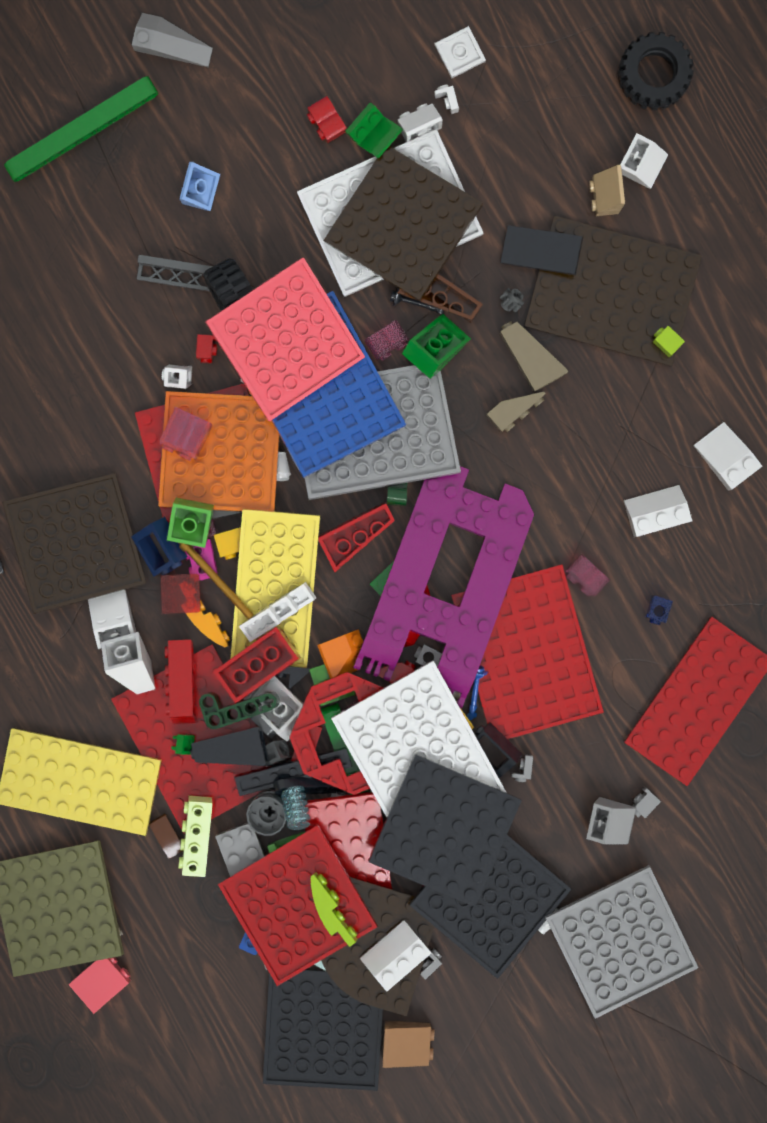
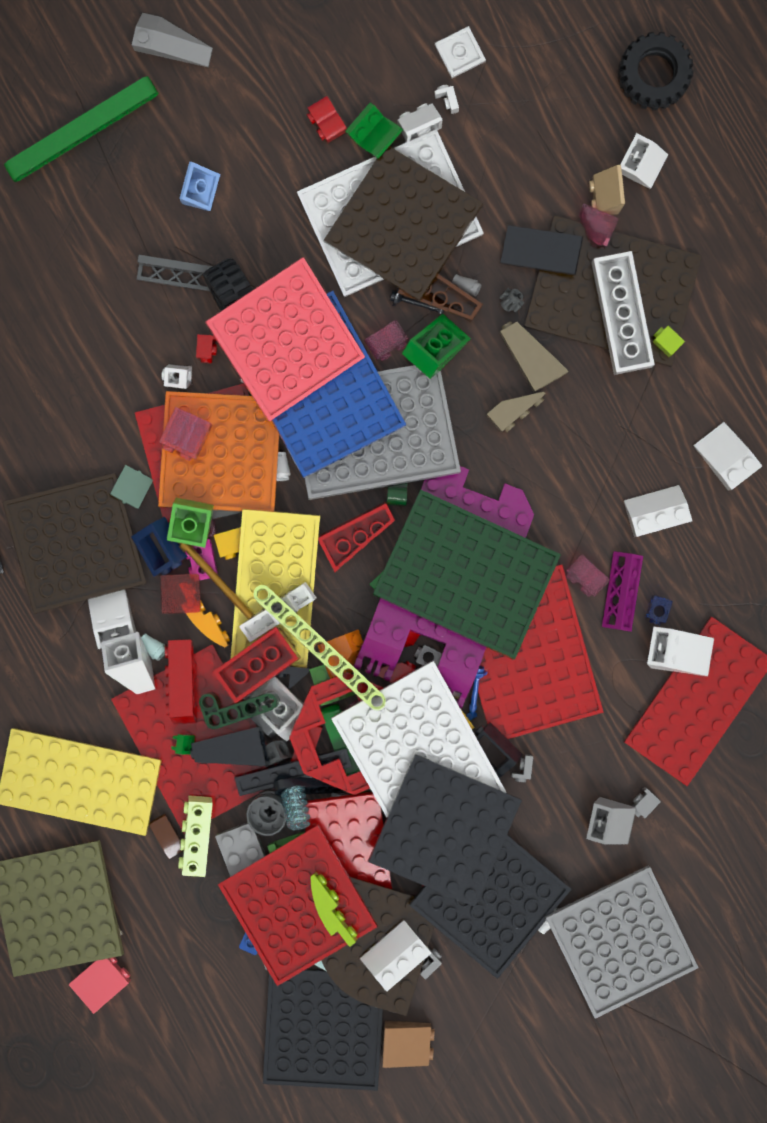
none -> sand green piece [110,465,153,509]
none -> light aqua cone [141,634,165,661]
none -> yellowish green beam [253,585,386,711]
none -> dark green plate [373,490,561,660]
none -> light grey cone [452,274,481,298]
none -> clear pink slope [579,204,619,246]
none -> white brick [591,251,655,375]
none -> magenta fence [602,551,643,632]
none -> white slope [647,627,714,676]

